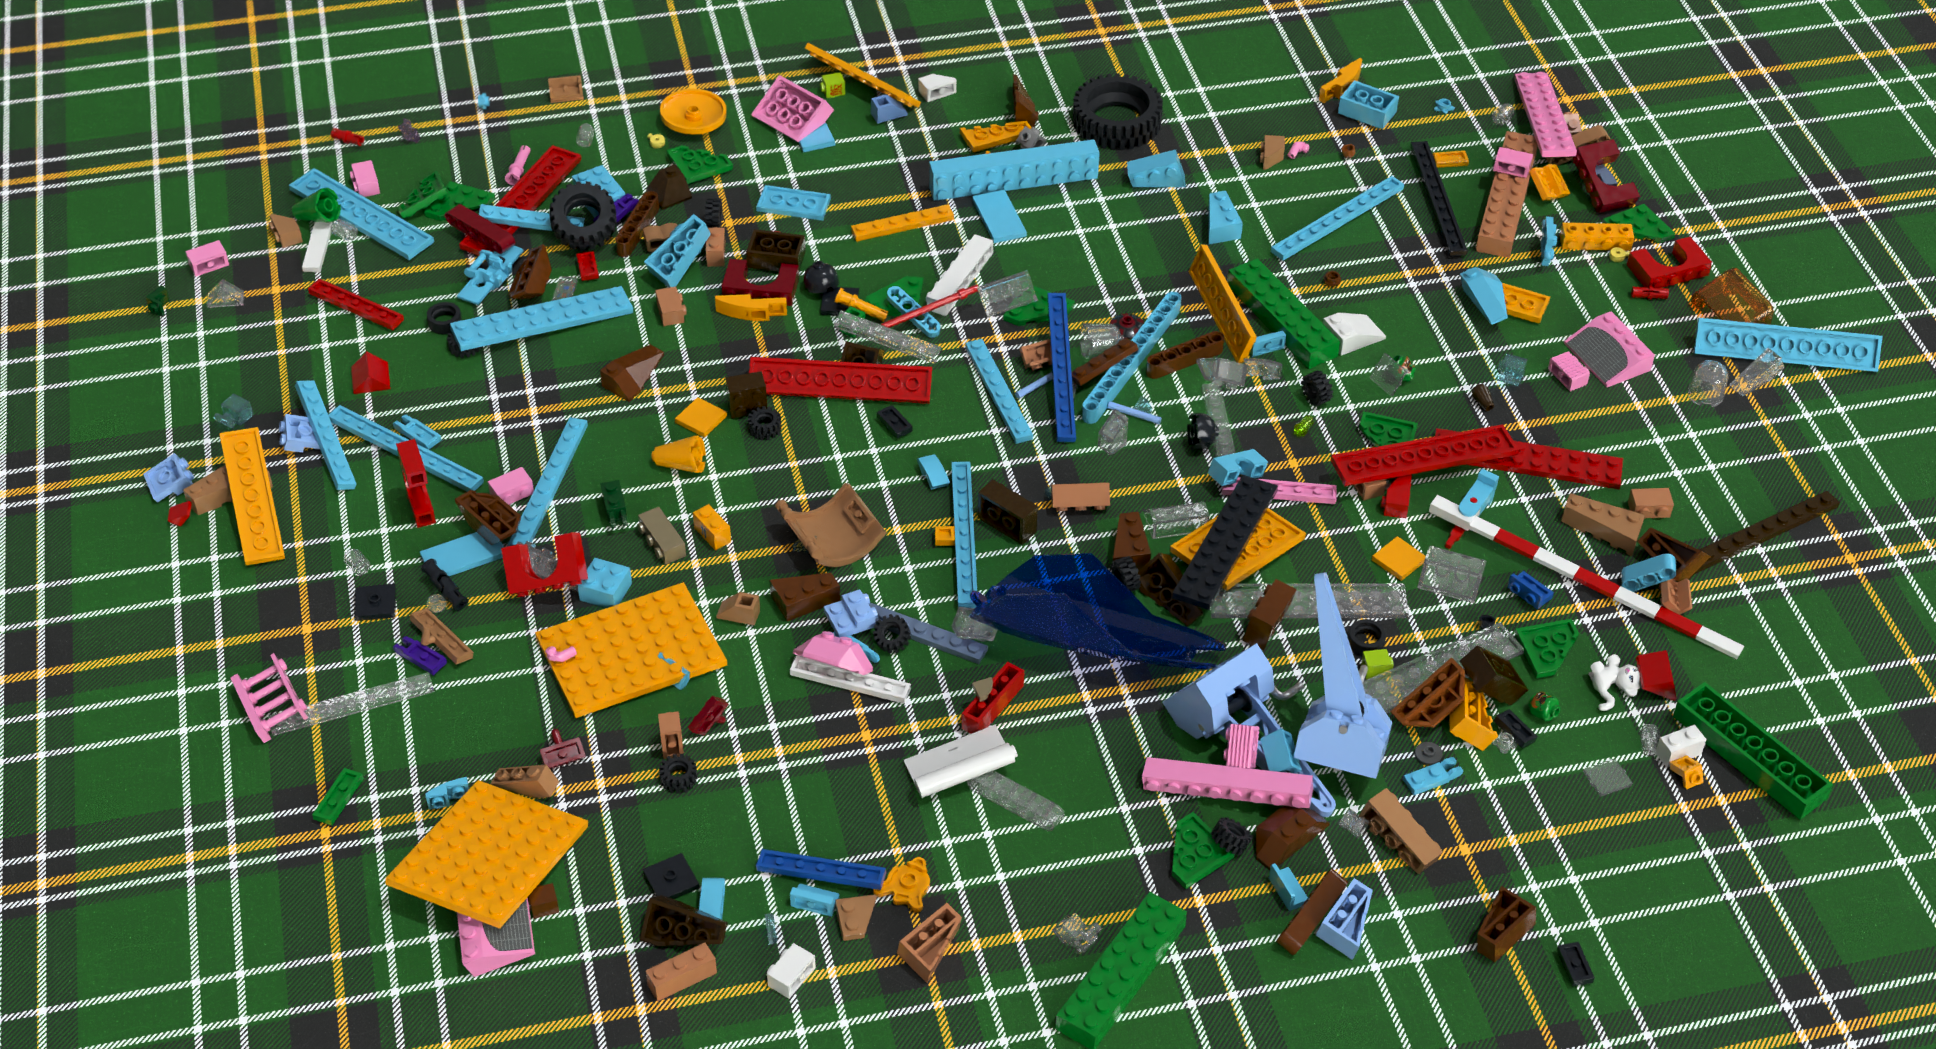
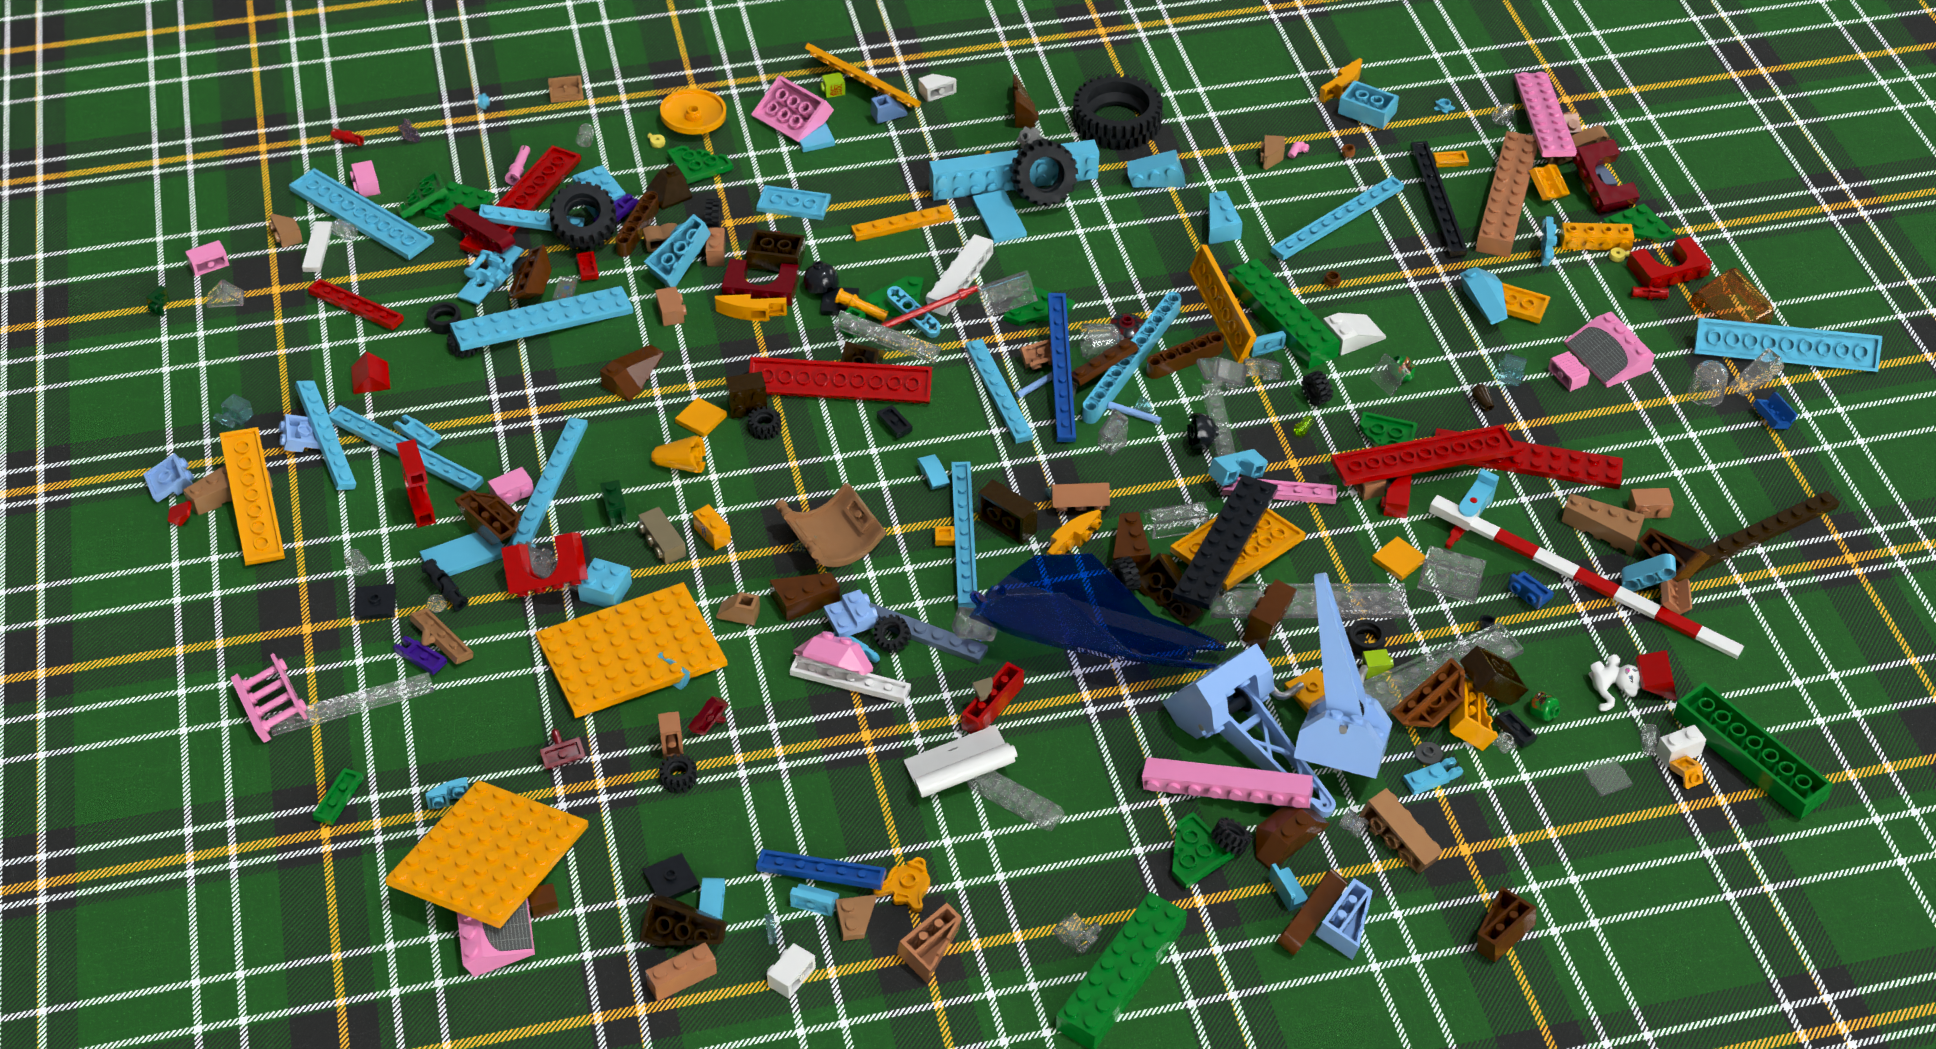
green cone [292,188,341,223] -> none
medium nougat slope [490,765,559,798] -> none
bright pink arm [545,646,577,662] -> none
light orange wing [960,121,1032,152] -> none
bright pink brick [1224,724,1260,768] -> none
medium azure panel [1260,729,1302,774] -> none
bright pink brick [1493,147,1533,178] -> none
green plate [1515,619,1579,678] -> none
black plate [1557,942,1595,987] -> none
none -> black tyre [1010,139,1078,207]
none -> light orange slope [1046,510,1102,568]
none -> light orange plate [1284,667,1325,714]
none -> blue bracket [1752,392,1798,429]

